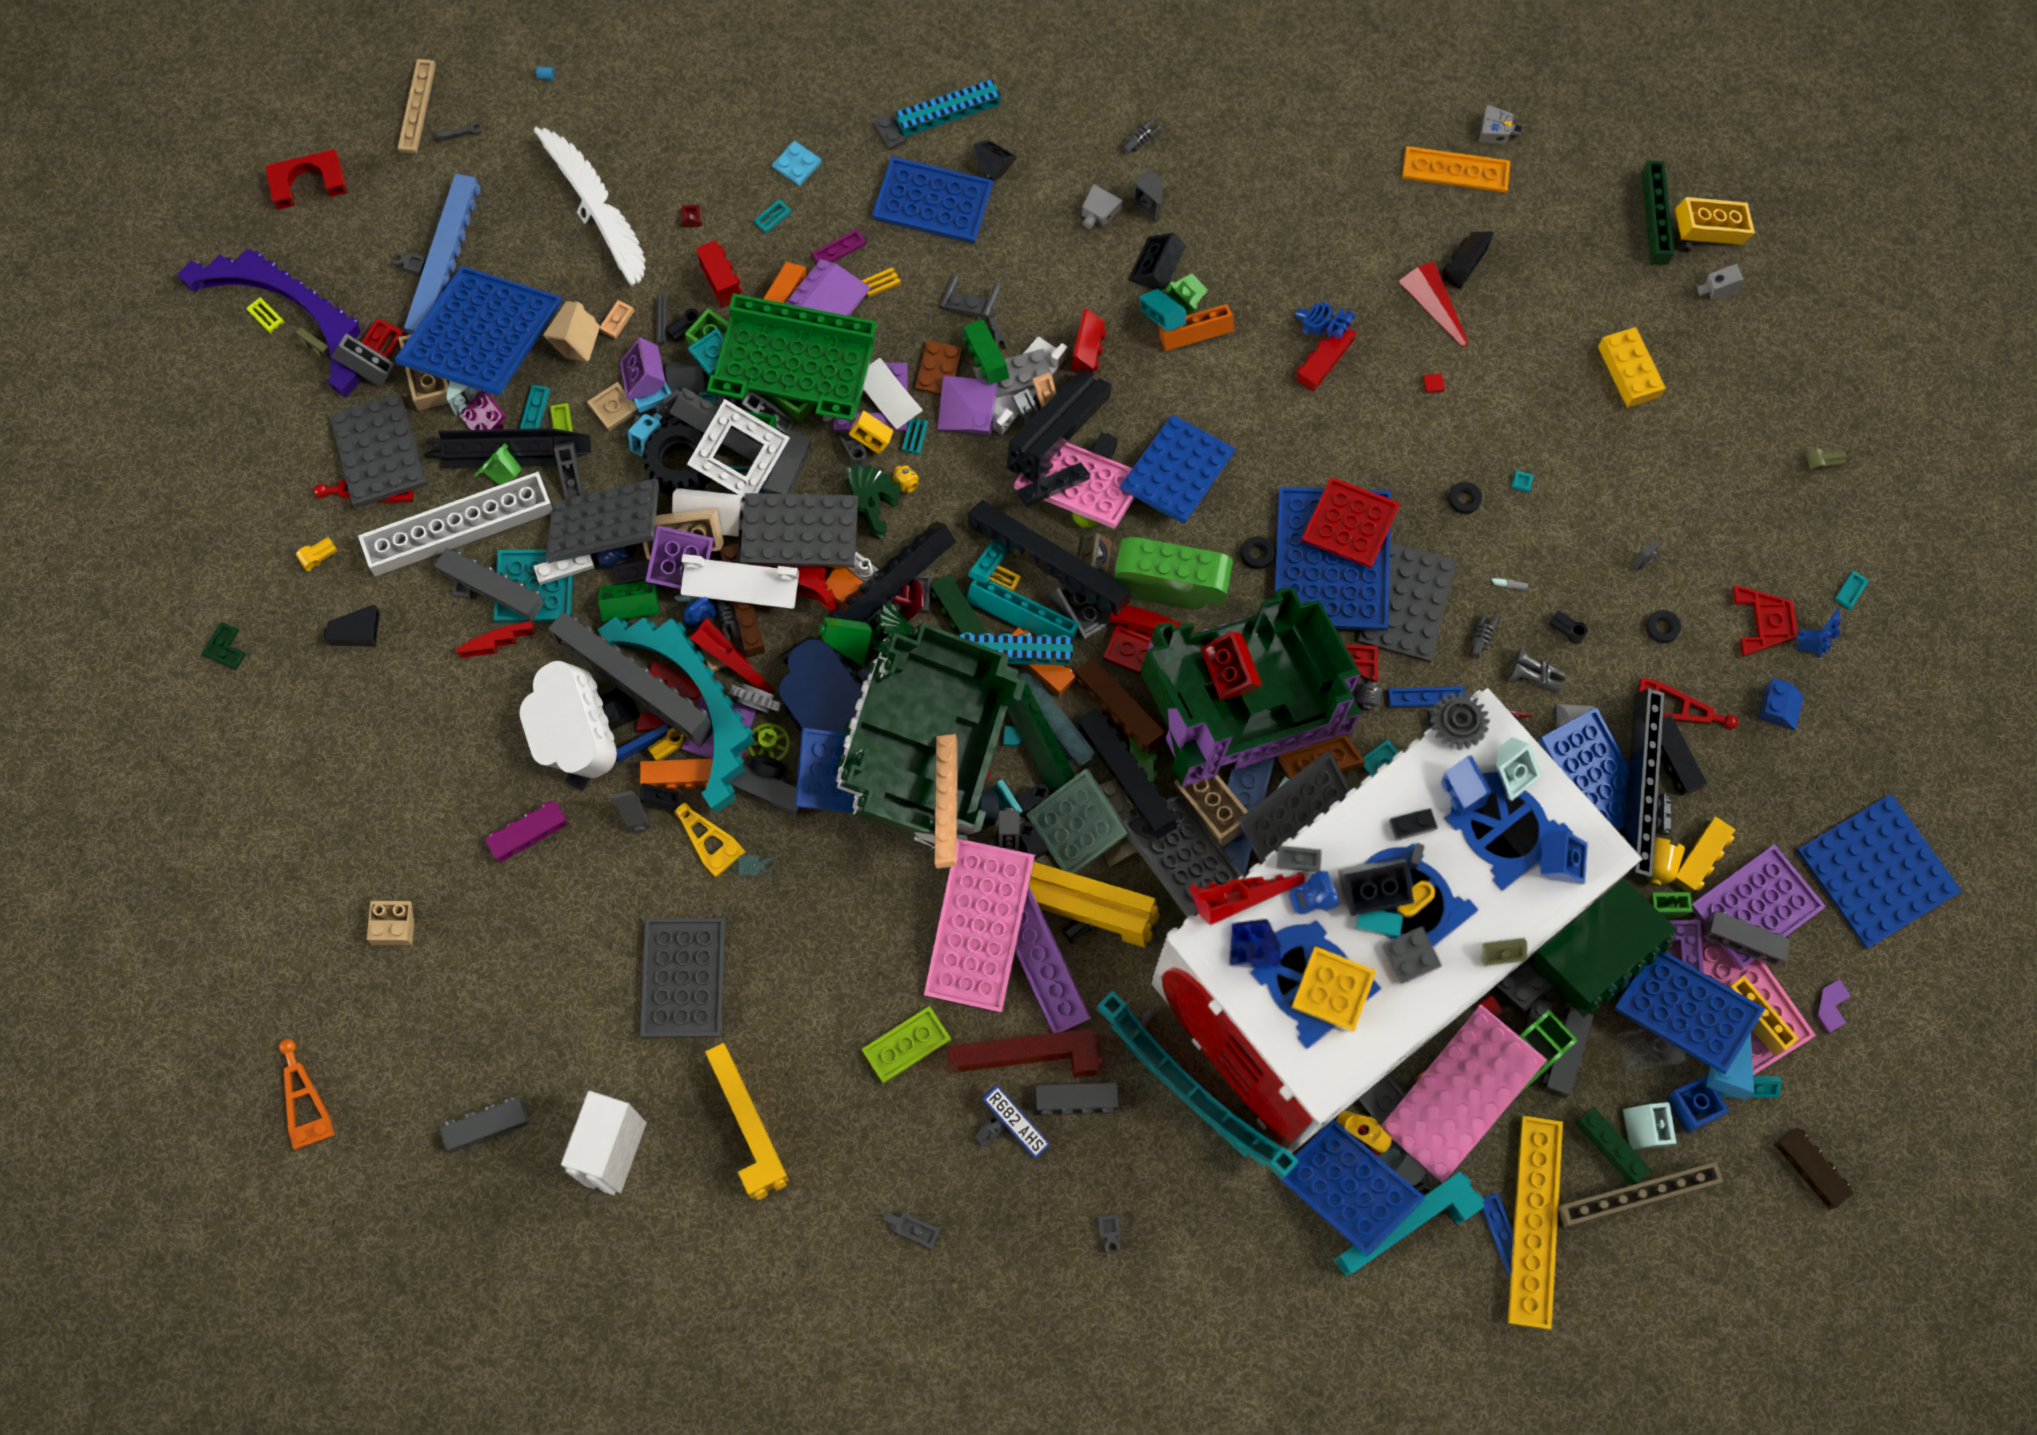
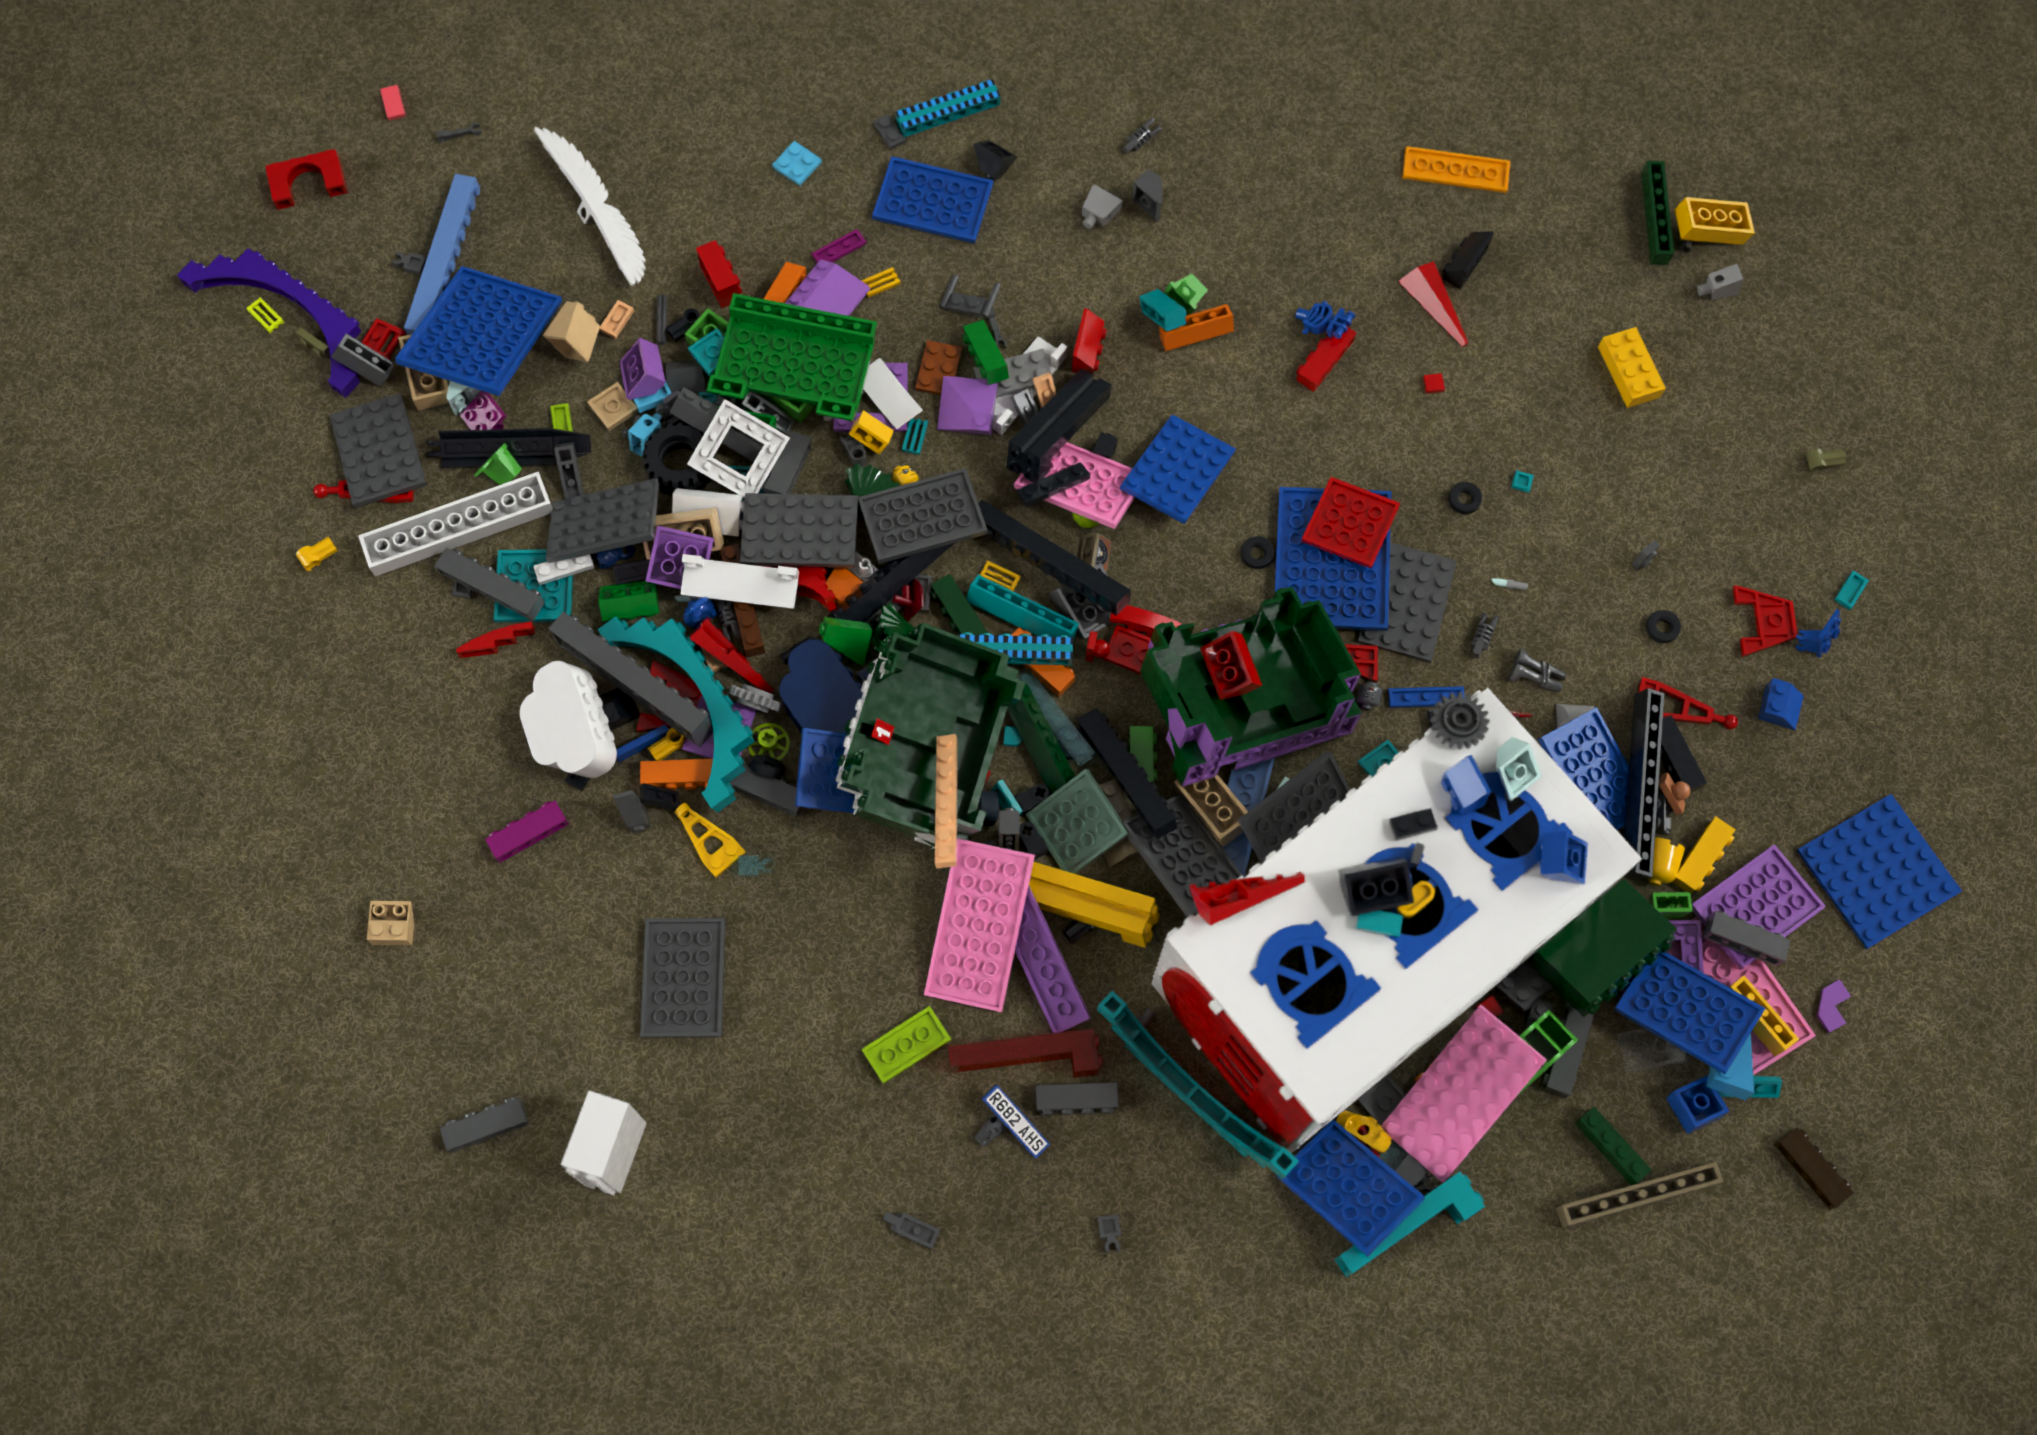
dark green tile [202,622,246,670] -> none
orange plate [279,1039,335,1150] -> none
black slope [324,605,380,647] -> none
tan plate [398,59,436,154] -> none
teal tile [519,385,550,429] -> none
dark azure hinge [536,66,554,80] -> none
dark red tile [681,205,702,228] -> none
yellow brick [705,1043,789,1200] -> none
teal tile [753,199,792,234] -> none
teal tile [968,541,1008,584] -> none
reddish brown brick [1075,658,1167,755] -> none
bright green brick [1114,537,1233,610] -> none
black slope [1128,232,1186,290] -> none
clear blue slope [1229,919,1281,969] -> none
dark grey plate [1276,846,1322,872] -> none
dark orange plate [1278,734,1365,779] -> none
blue piece [1288,871,1340,915] -> none
yellow plate [1291,946,1376,1032] -> none
dark grey plate [1382,927,1442,984] -> none
light grey torso [1479,105,1522,143] -> none
blue tile [1481,1193,1513,1279] -> none
olive plate [1482,938,1527,966] -> none
yellow plate [1508,1116,1563,1330] -> none
black piece [1549,610,1588,644] -> none
light aqua slope [1623,1103,1676,1150] -> none
none -> coral tile [380,85,406,120]
none -> dark grey plate [858,468,988,564]
none -> red sticker [871,718,894,745]
none -> red tile [1085,631,1110,663]
none -> nougat tile [1659,772,1691,815]

